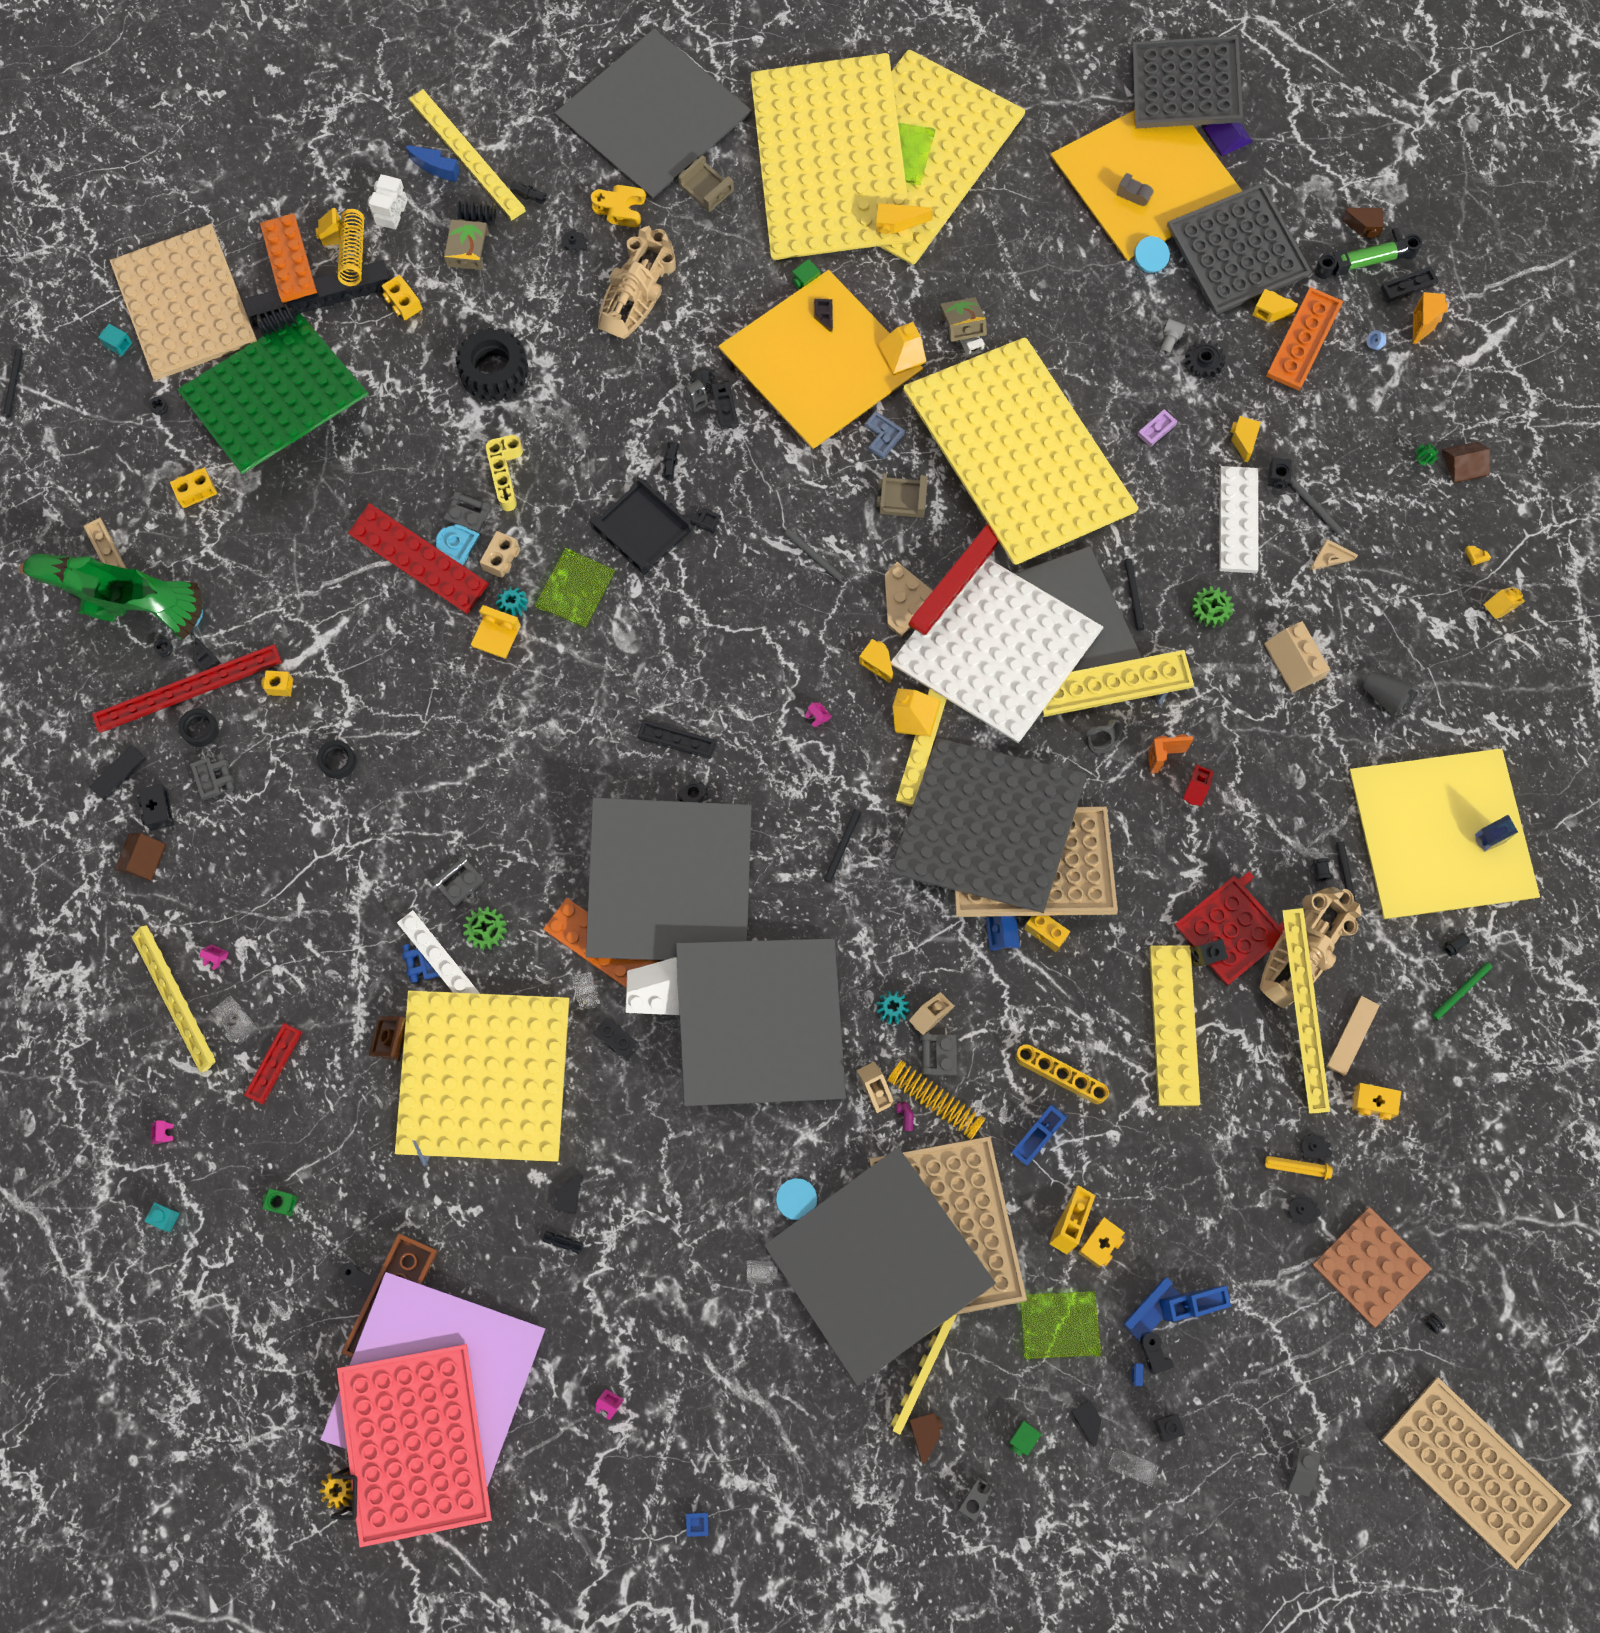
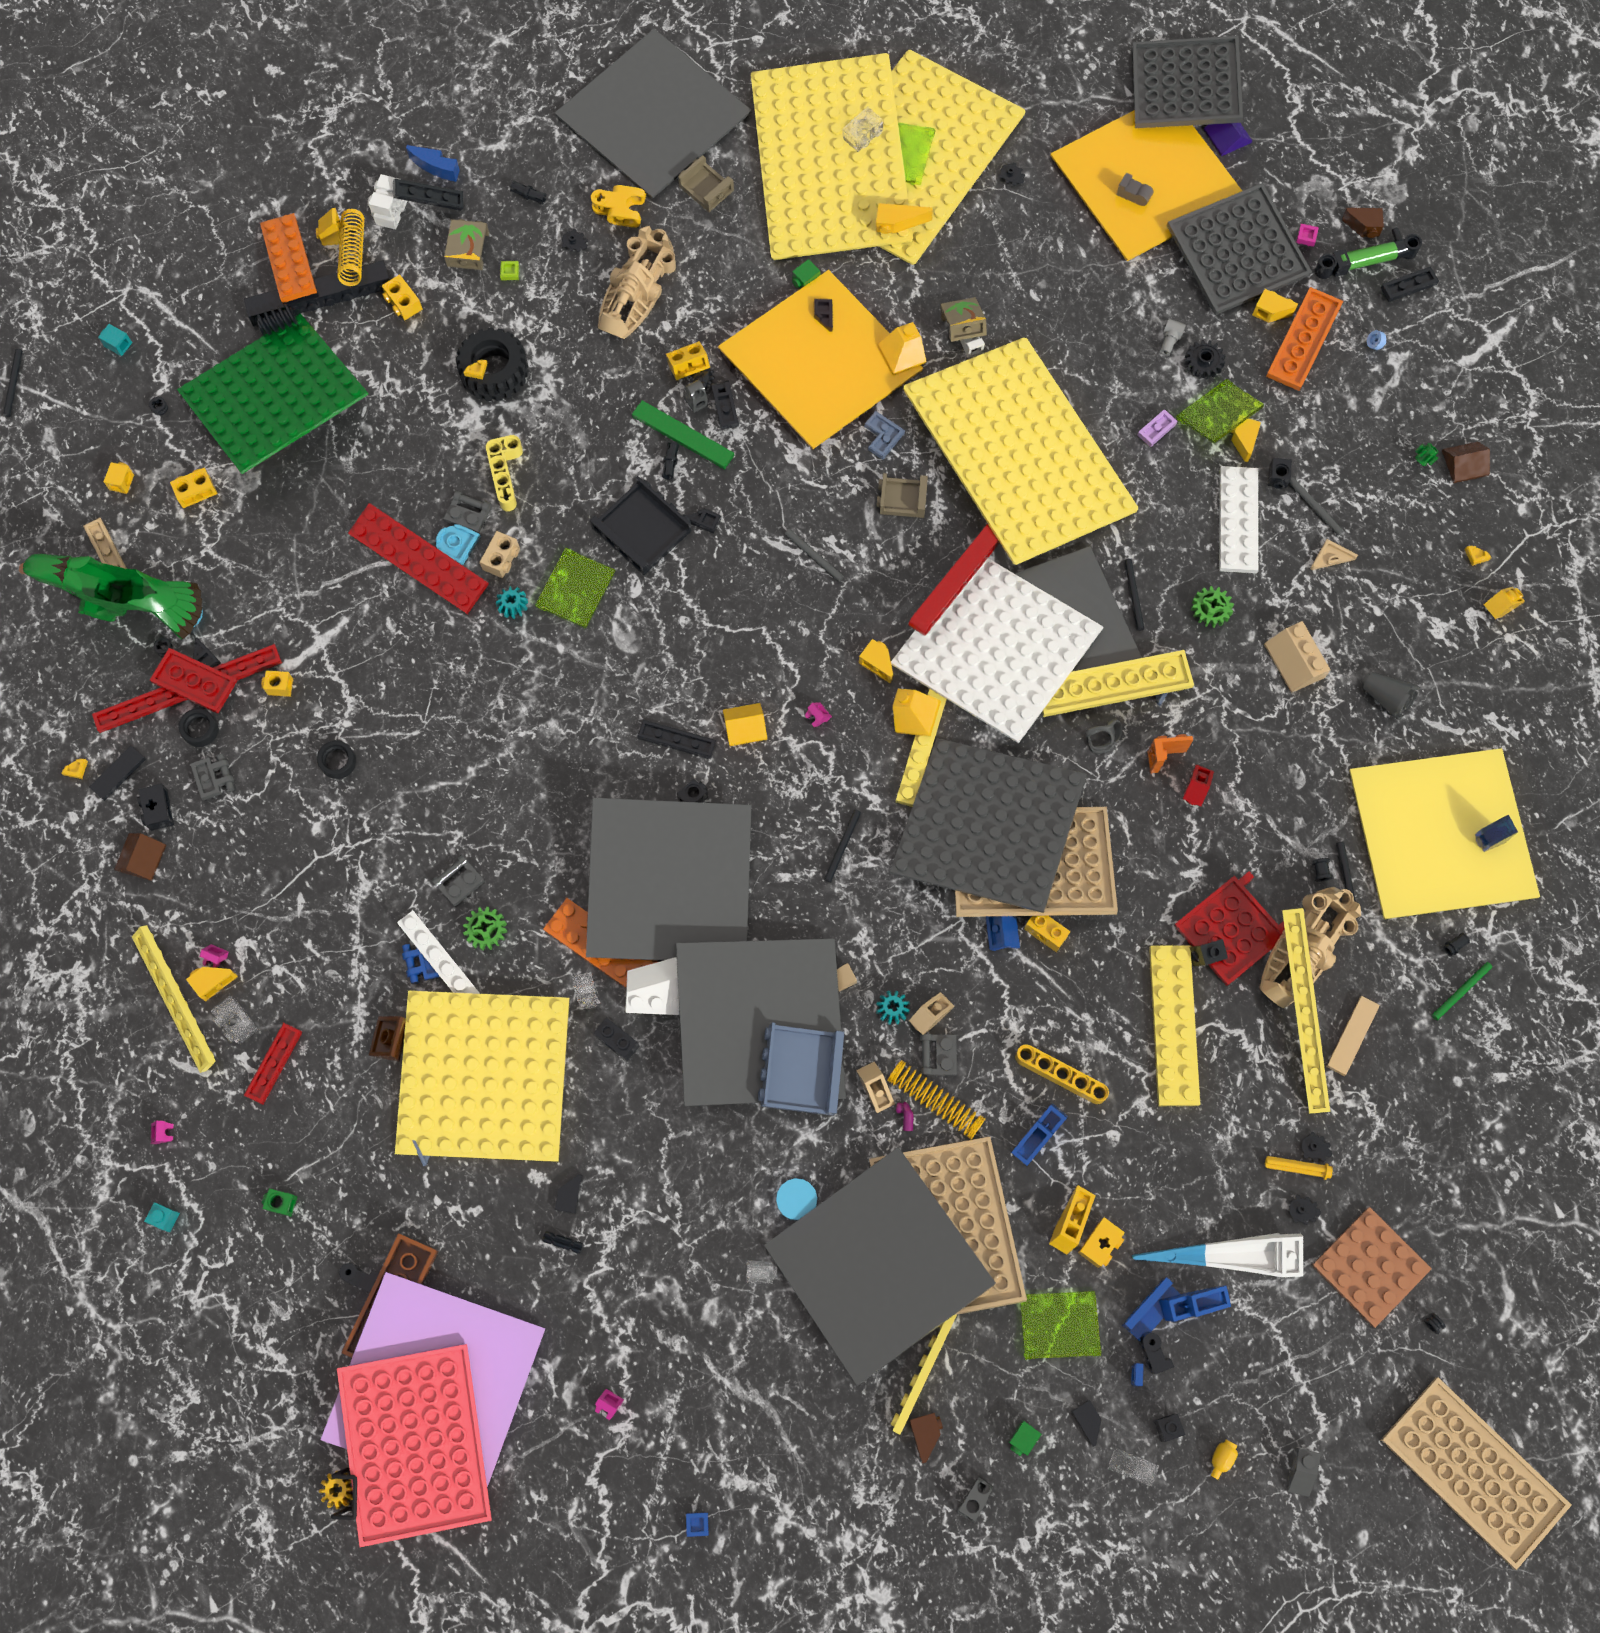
tan plate [110,224,257,381] -> none
light yellow plate [409,89,526,221] -> none
black piece [457,200,496,226] -> none
yellow bracket [471,605,521,659] -> none
tan plate [885,562,933,638] -> none
medium azure tile [1134,236,1170,273] -> none
yellow brick [1352,1083,1401,1120] -> none
light orange slope [1413,292,1448,344] -> none
none -> yellow tile [61,759,88,779]
none -> yellow brick [104,462,134,494]
none -> red plate [150,648,237,713]
none -> yellow slope [186,967,238,1002]
none -> black tile [393,178,463,211]
none -> yellow tile [464,360,488,380]
none -> lime tile [500,261,519,280]
none -> green tile [632,400,735,470]
none -> yellow brick [666,341,710,380]
none -> yellow slope [723,703,767,746]
none -> sand blue panel [758,1022,844,1116]
none -> tan slope [837,963,857,992]
none -> clear brick [842,107,883,152]
none -> black piece [999,162,1025,186]
none -> white plate [1132,1233,1303,1277]
none -> clear neon green piece [1176,379,1264,443]
none -> yellow plant [1210,1439,1238,1480]
none -> dark pink tile [1296,224,1319,247]

